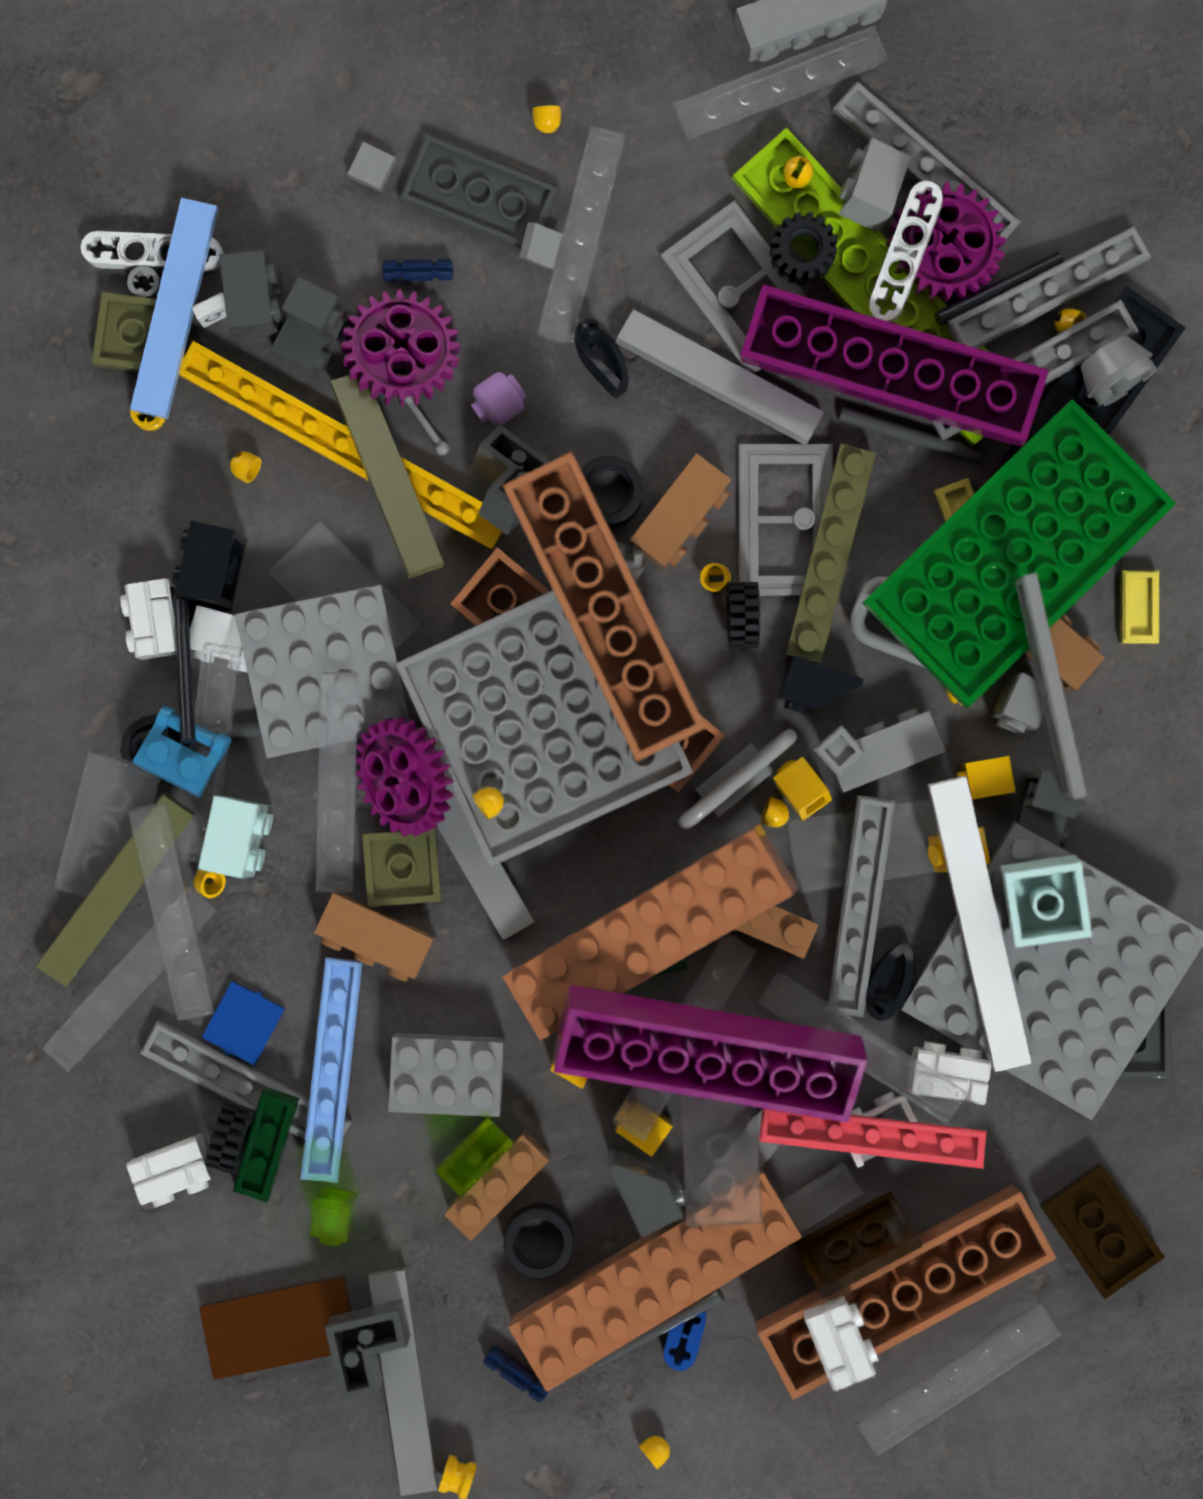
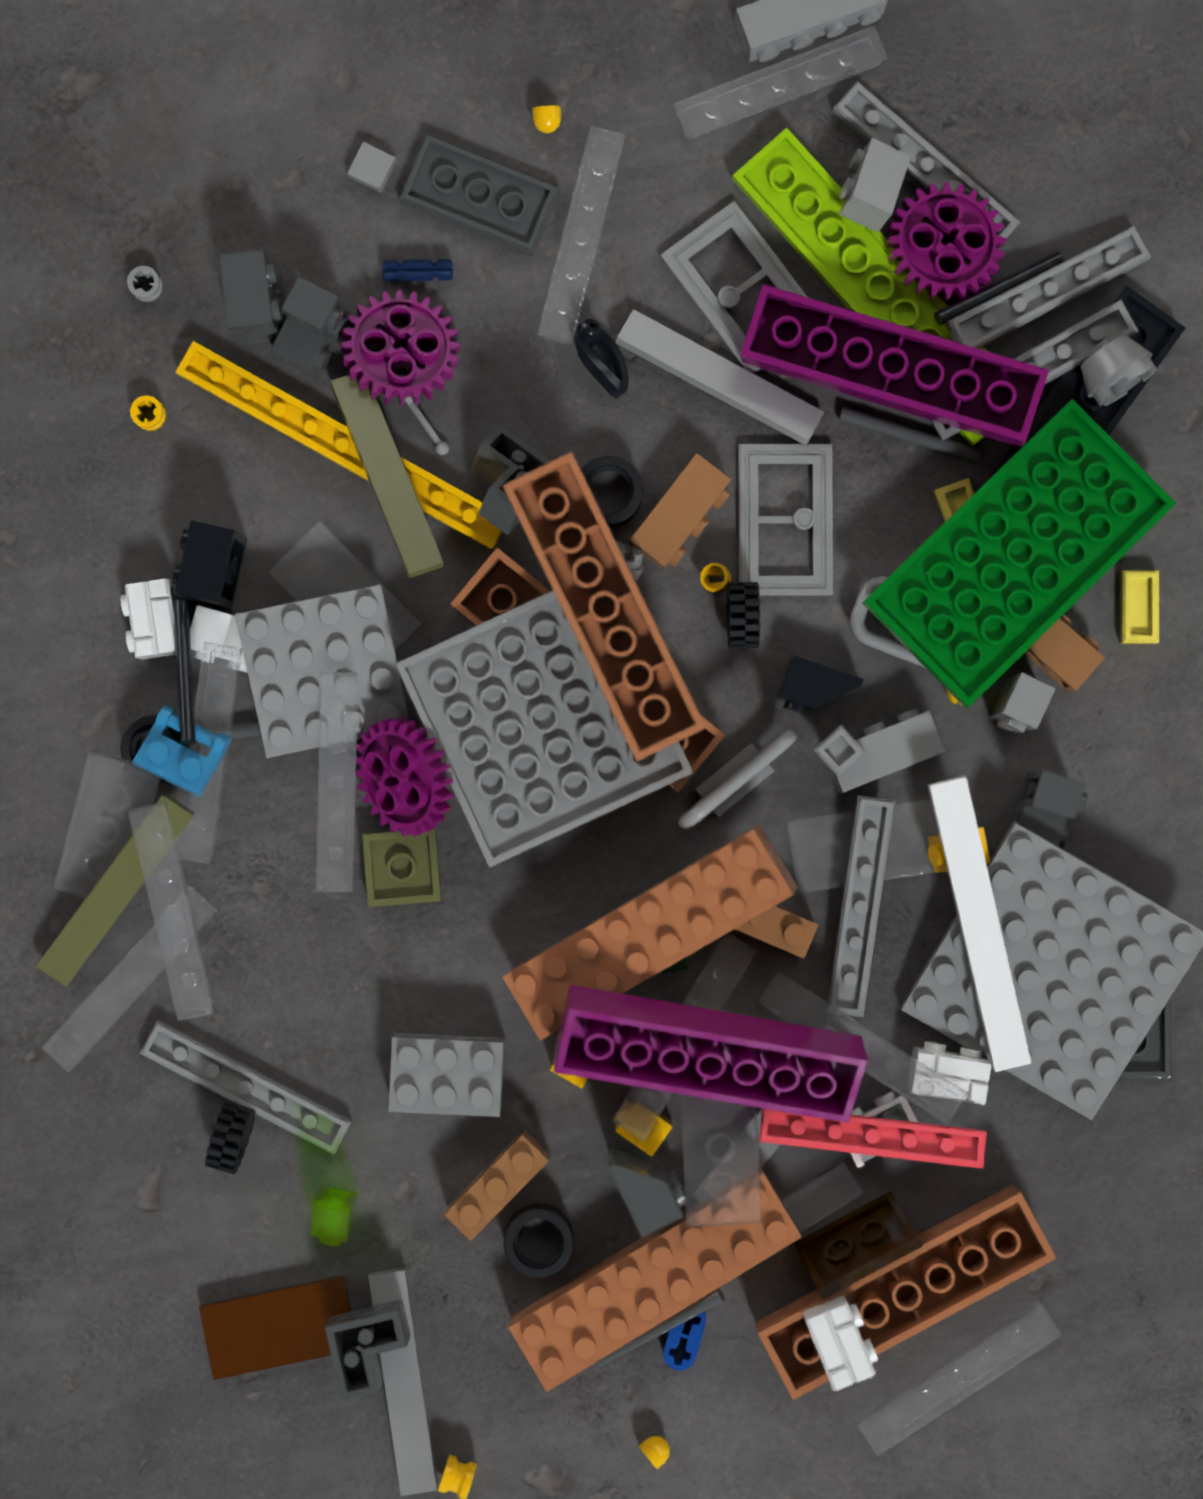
white beam [81,231,224,273] -> none
olive plate [92,292,156,372] -> none
white brick [126,1133,217,1207] -> none
light blue tile [130,197,219,419] -> none
white tile [192,292,226,328] -> none
yellow hinge [193,869,226,898] -> none
light aqua brick [198,796,273,878] -> none
blue piece [201,981,285,1066] -> none
yellow hinge [230,451,262,484] -> none
dark green tile [233,1087,300,1203] -> none
light blue tile [301,957,363,1183] -> none
medium nougat brick [314,892,436,982] -> none
light grey tile [425,734,535,940] -> none
clear neon green slope [435,1117,514,1198] -> none
lavender head [471,372,527,427] -> none
yellow hinge [472,787,504,820] -> none
dark blue axle [484,1346,549,1402] -> none
light grey tile [519,222,563,269] -> none
yellow hinge [760,796,789,828] -> none
black tyre [770,212,838,285] -> none
yellow brick [773,756,832,822] -> none
yellow hinge [783,156,813,188] -> none
olive plate [785,443,876,664] -> none
black arm [866,942,915,1021] -> none
white beam [869,181,943,322] -> none
yellow brick [956,756,1016,800] -> none
light aqua brick [1000,855,1092,948] -> none
light grey tile [1015,573,1087,799] -> none
dark brown plate [1039,1163,1165,1299] -> none
yellow hinge [1054,308,1085,334] -> none

